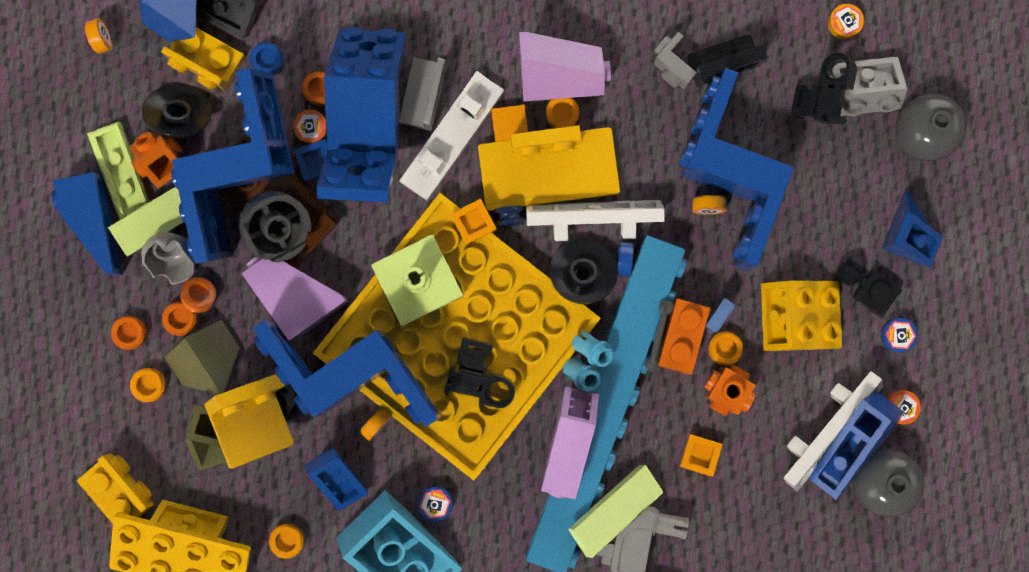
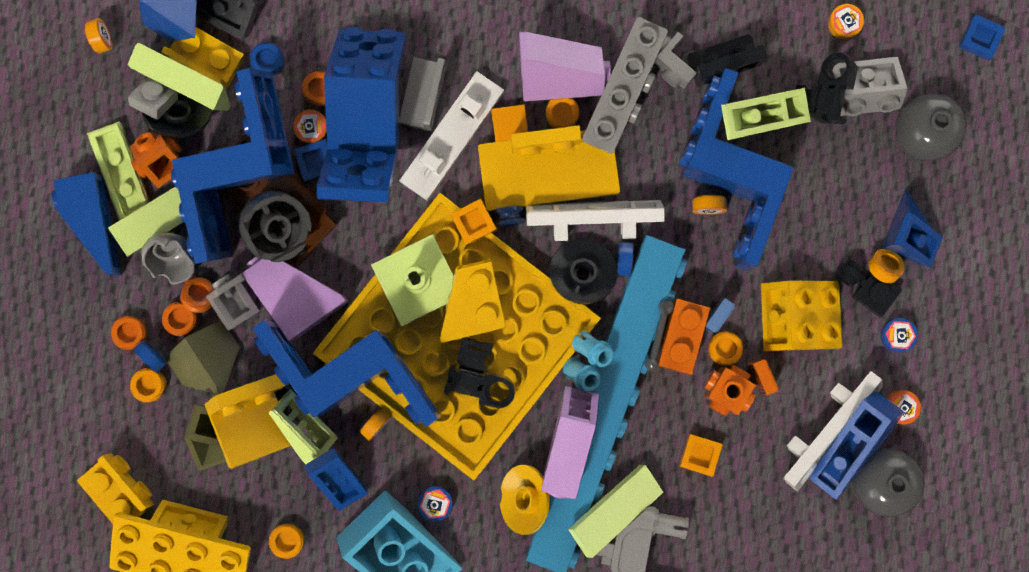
none -> yellowish green slope [128,43,230,111]
none -> light grey plate [128,77,178,120]
none -> blue tile [133,340,167,373]
none -> light grey bracket [206,274,259,331]
none -> yellowish green slope [269,389,338,464]
none -> yellow wing [439,259,506,343]
none -> yellow dish [500,465,550,535]
none -> light grey bracket [582,17,668,154]
none -> yellowish green slope [721,88,811,140]
none -> orange tile [748,359,779,396]
none -> light orange tile [868,249,905,283]
none -> blue tile [958,14,1006,61]

